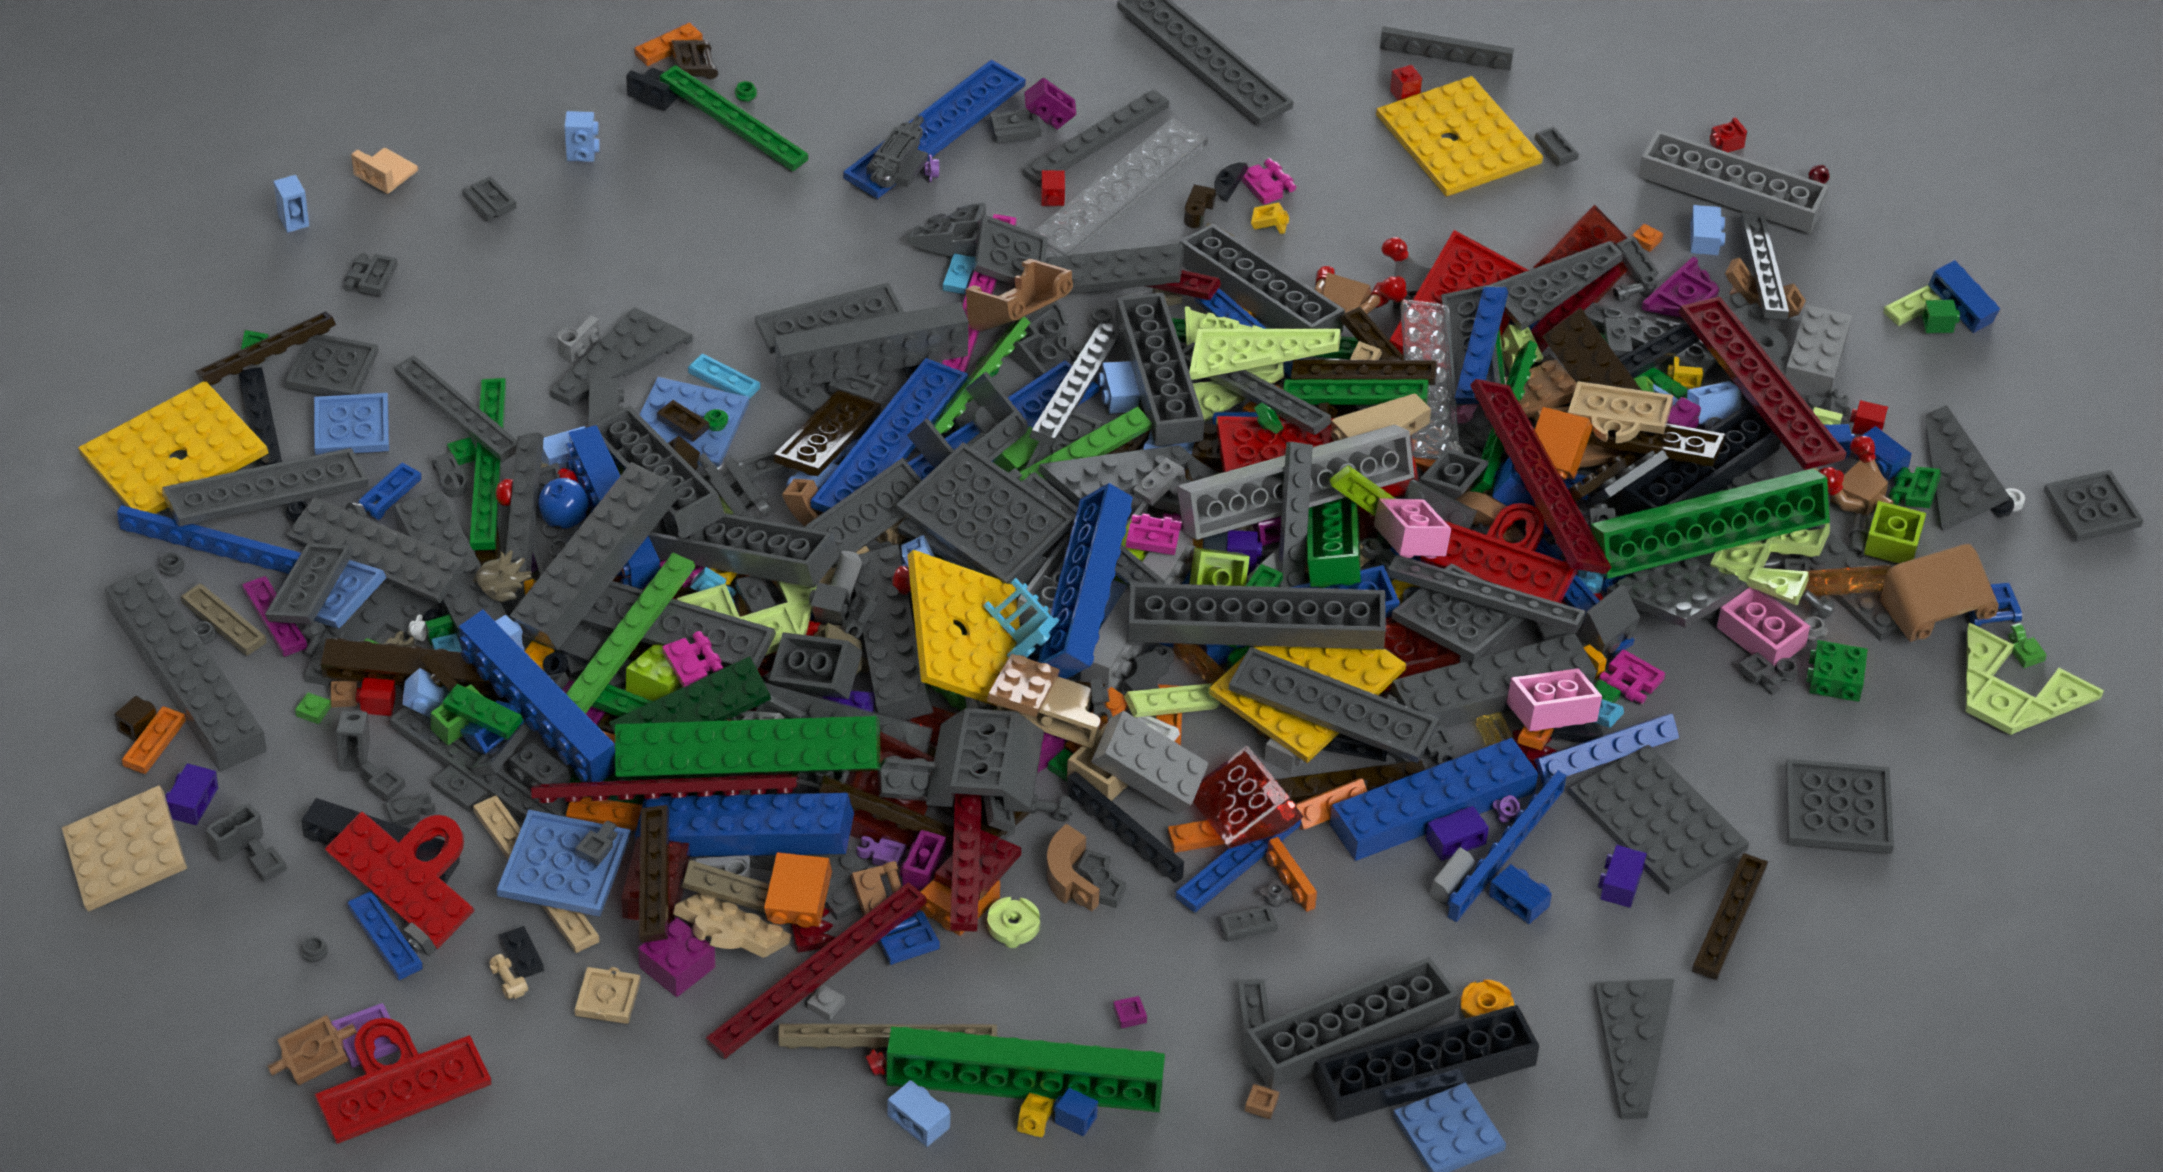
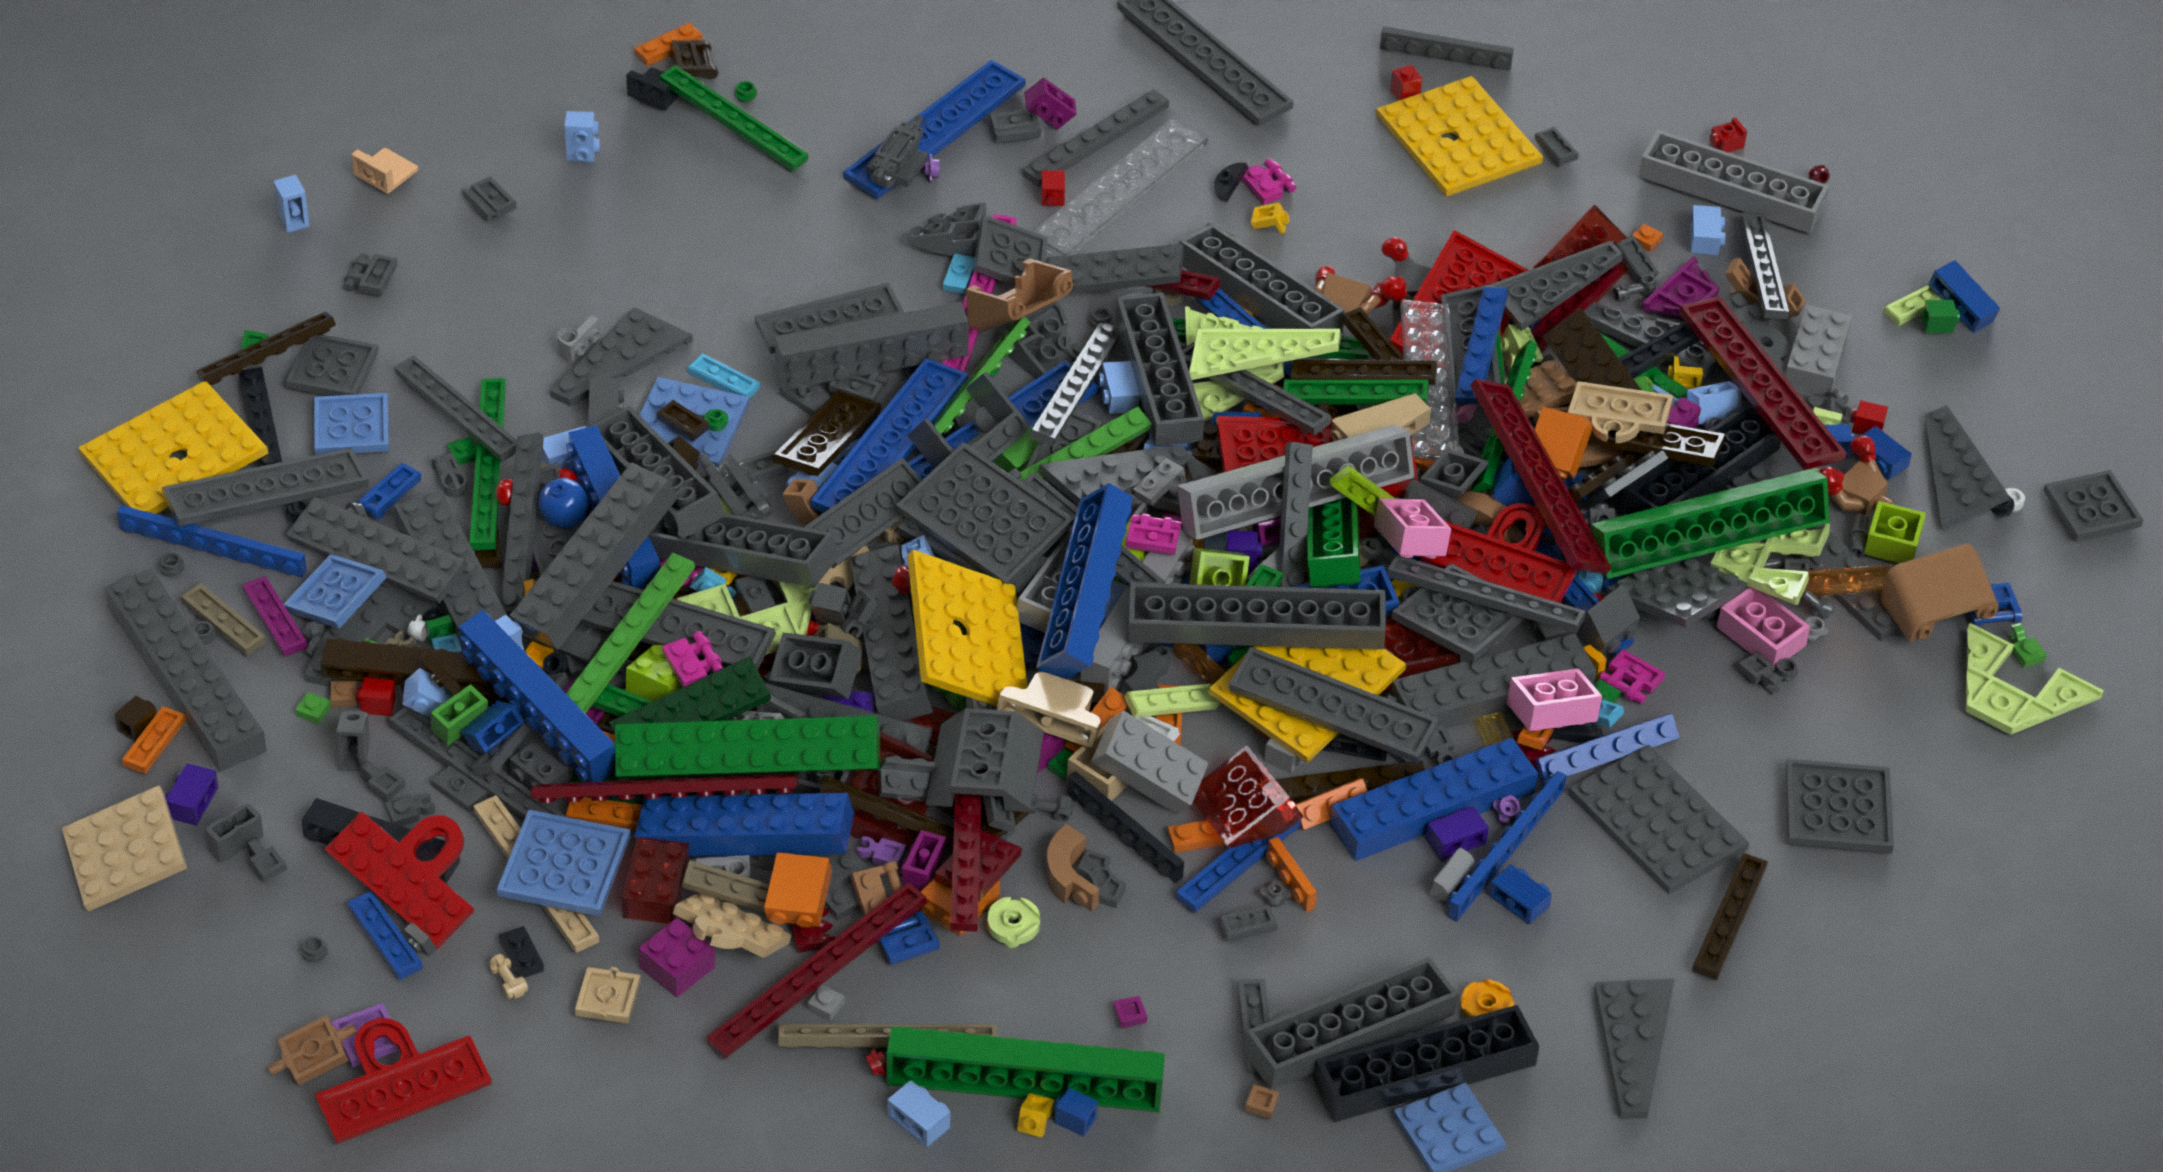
dark grey plate [265,543,354,624] -> none
green plate [442,684,523,740] -> none
dark tan hair [473,550,532,603] -> none
dark grey plate [575,820,618,866] -> none
dark brown plate [639,805,669,943] -> none
light grey brick [830,551,862,597] -> none
medium azure plate [983,578,1059,658] -> none
medium nougat plate [987,653,1060,717] -> none
dark grey plate [1090,678,1113,721] -> none
dark brown leg [1184,184,1216,228] -> none
green plate [1254,402,1283,434] -> none
tan plate [1350,341,1382,360] -> none
dark purple brick [1598,845,1647,908] -> none
dark grey plate [1603,317,1633,357] -> none
green brick [1806,640,1868,702] -> none
green plate [1889,466,1941,508] -> none

